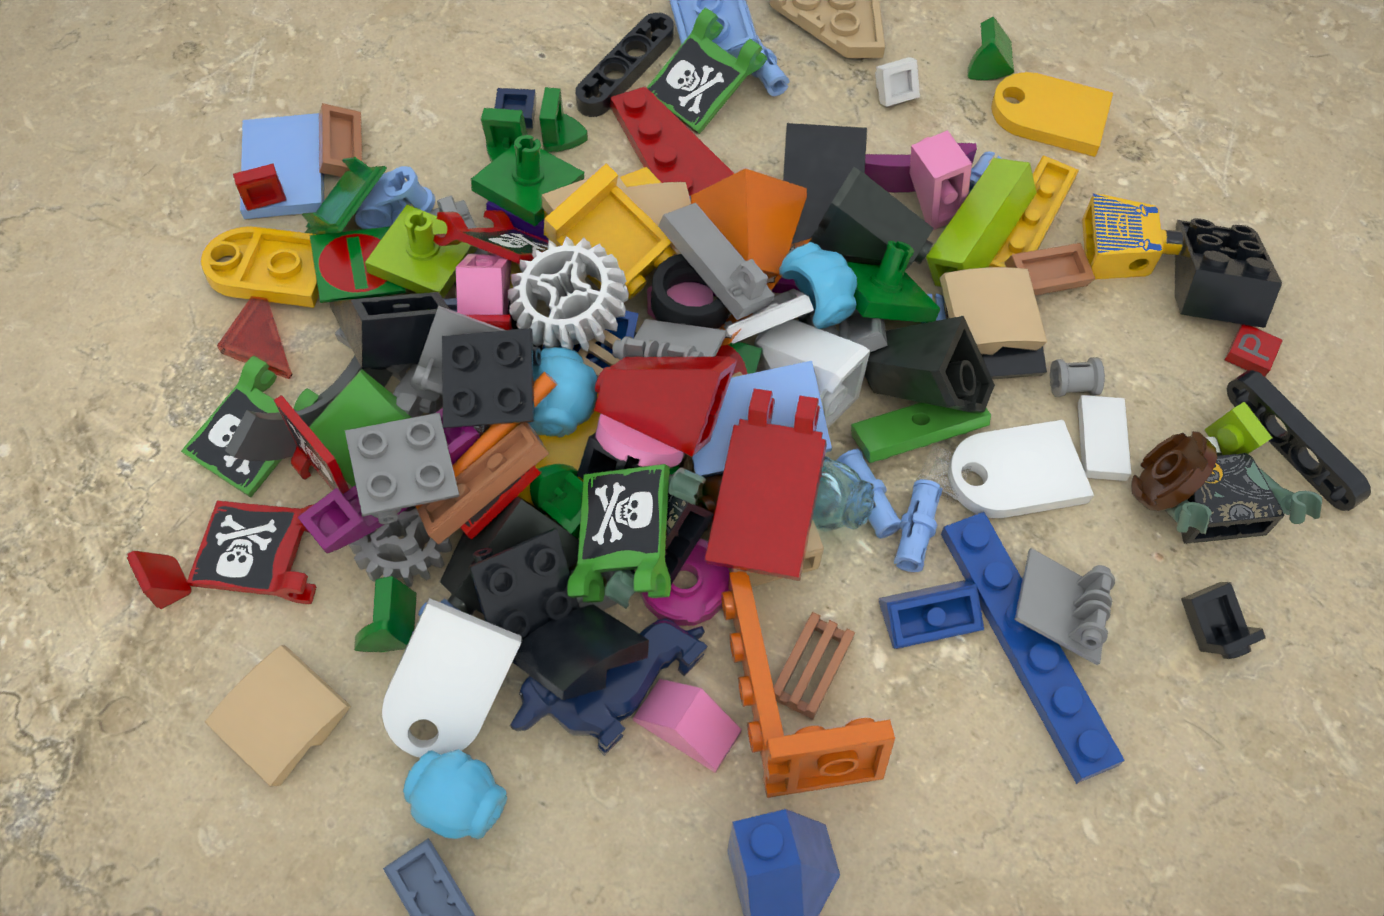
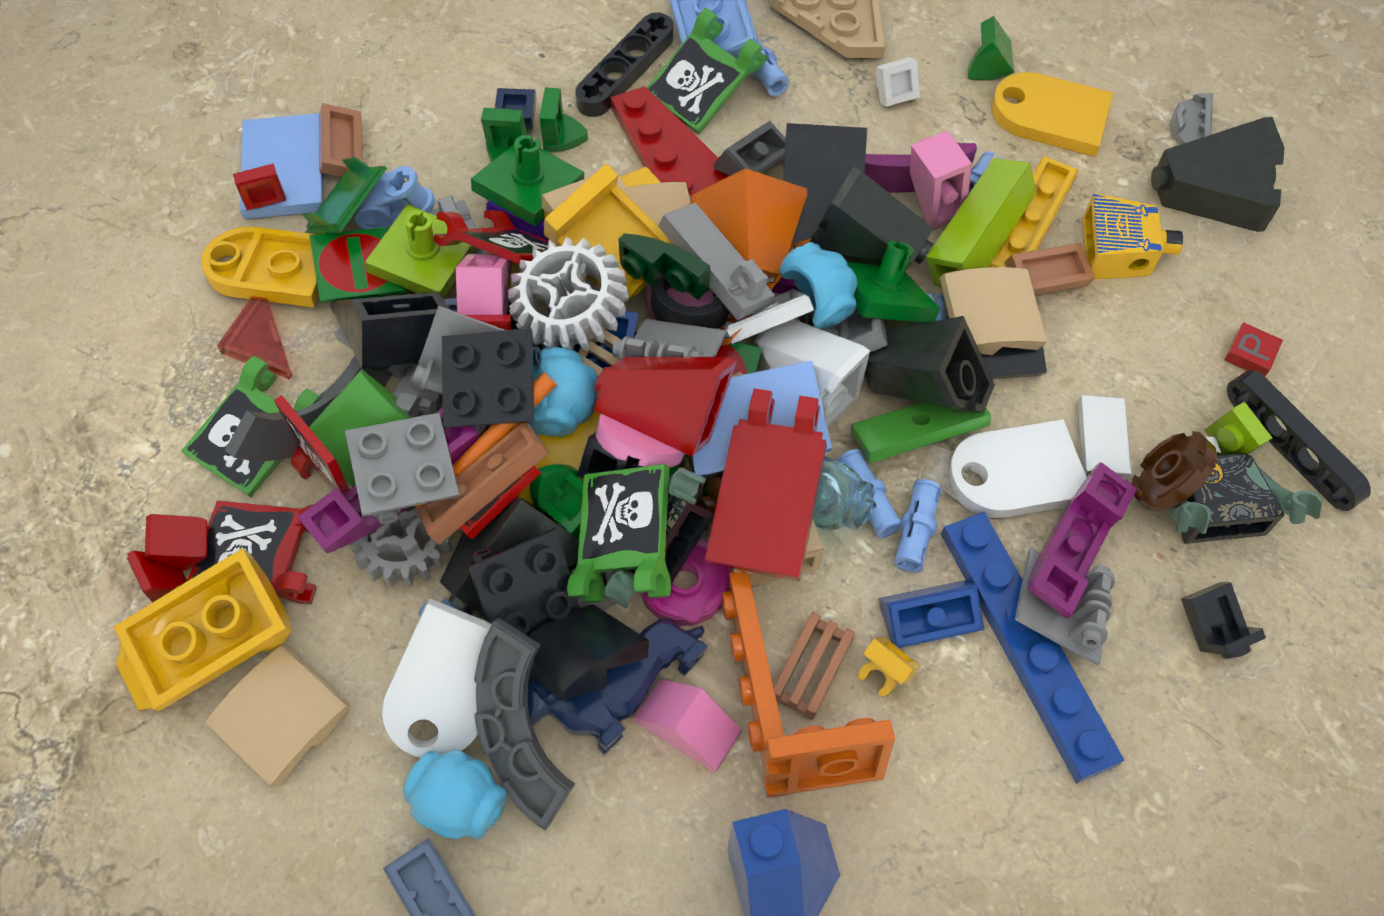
green tile [354,576,417,652] -> none
light grey bush [1050,357,1105,397] -> none
black slope [1175,218,1282,328] -> none
none -> yellow slope [113,548,292,711]
none -> red slope [145,514,207,571]
none -> dark grey tile [474,618,575,831]
none -> dark green slope [618,233,710,300]
none -> dark grey slope [713,121,785,176]
none -> yellow tile [858,636,921,697]
none -> magenta slope [1028,462,1137,619]
none -> pearl dark grey slope [1151,117,1285,232]
none -> light grey tile [1170,93,1213,145]

